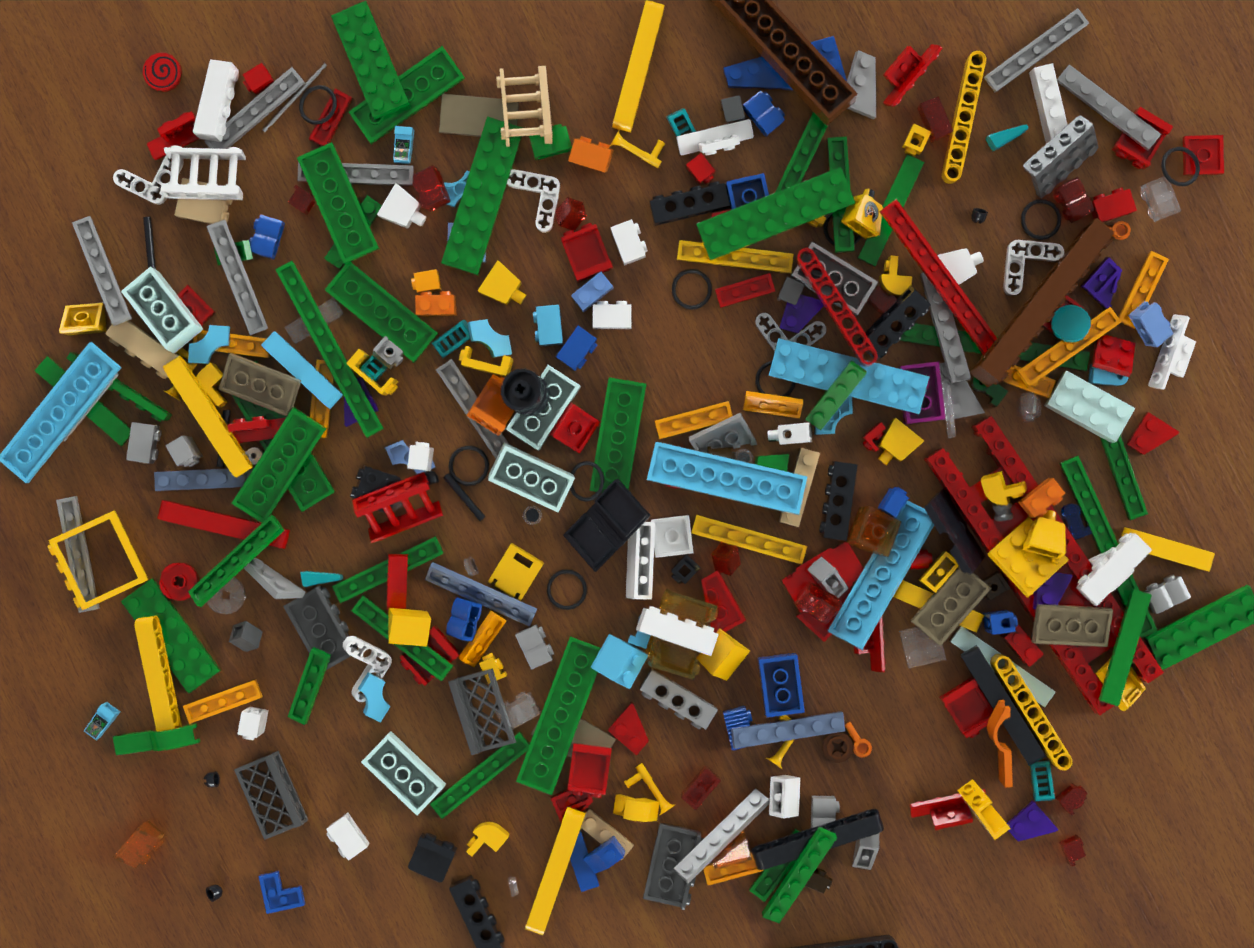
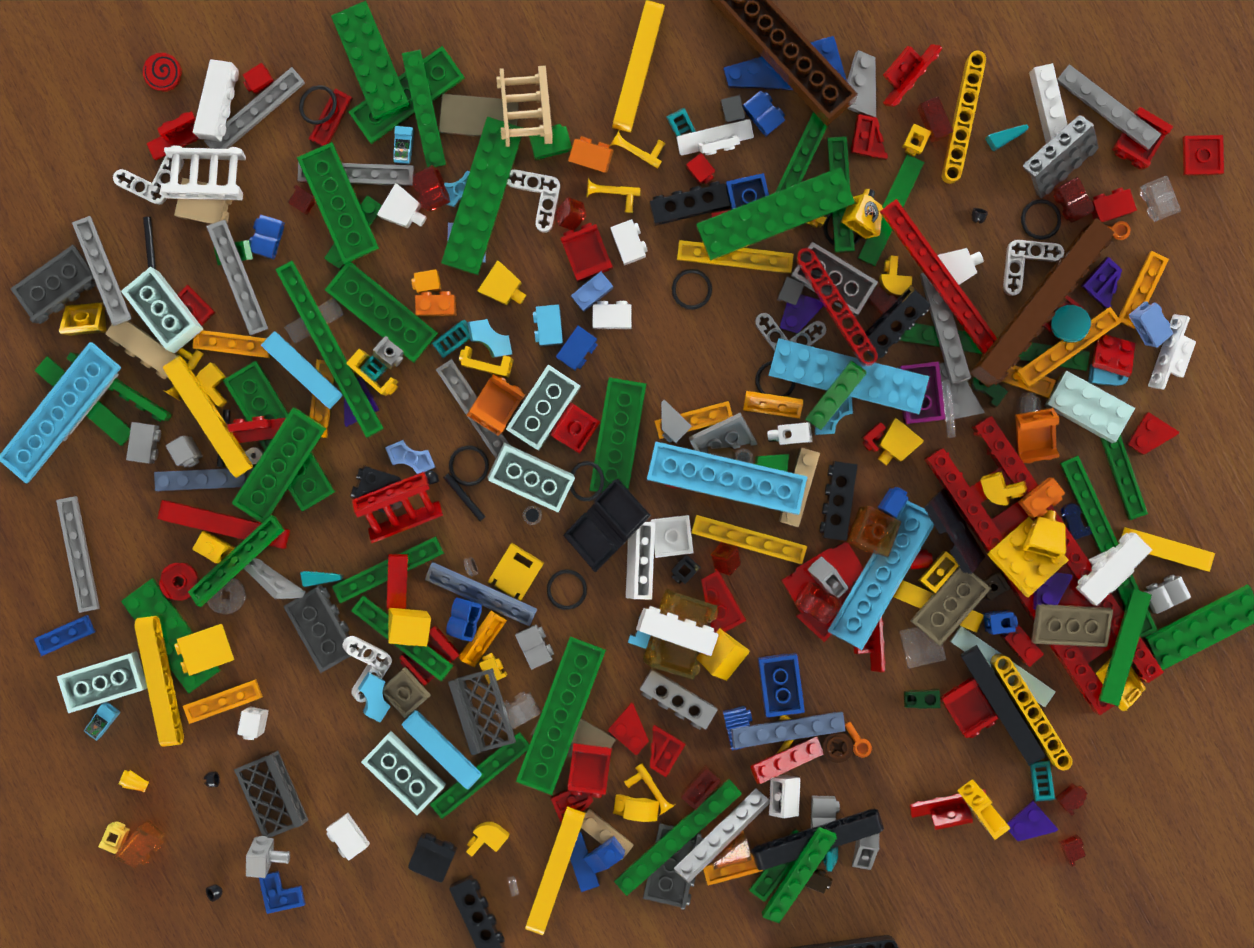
yellow window [48,510,149,610] -> none
green piece [113,723,200,755] -> none
medium azure tile [188,325,230,364] -> none
dark tan tile [219,353,301,416] -> none
dark grey panel [229,621,263,652] -> none
light grey piece [262,63,327,132] -> none
green plate [288,647,331,725] -> none
white brick [407,442,434,471] -> none
black wheel [501,369,550,416] -> none
medium azure slope [591,634,648,689] -> none
red plate [715,273,775,308] -> none
light grey plate [984,8,1089,93] -> none
orange piece [987,700,1013,788] -> none
dark grey wheel [992,502,1014,521] -> none
black tyre [1161,147,1200,186] -> none
none -> dark grey bracket [10,245,96,324]
none -> blue tile [34,615,95,656]
none -> light aqua brick [57,651,147,713]
none -> light yellow window [98,822,130,854]
none -> yellow cone [118,770,149,792]
none -> yellow panel [174,624,234,676]
none -> yellow torso [192,530,236,563]
none -> light grey brick [246,836,290,878]
none -> dark tan tile [382,667,431,718]
none -> green plate [402,49,446,169]
none -> medium azure beam [402,710,482,789]
none -> yellow piece [586,178,640,213]
none -> green plate [614,779,742,896]
none -> red wing [650,725,686,777]
none -> light grey slope [661,400,692,443]
none -> plate [750,736,824,784]
none -> teal slope [823,847,838,871]
none -> red wing [850,114,888,160]
none -> dark green leg [904,688,940,709]
none -> orange panel [1015,408,1059,463]

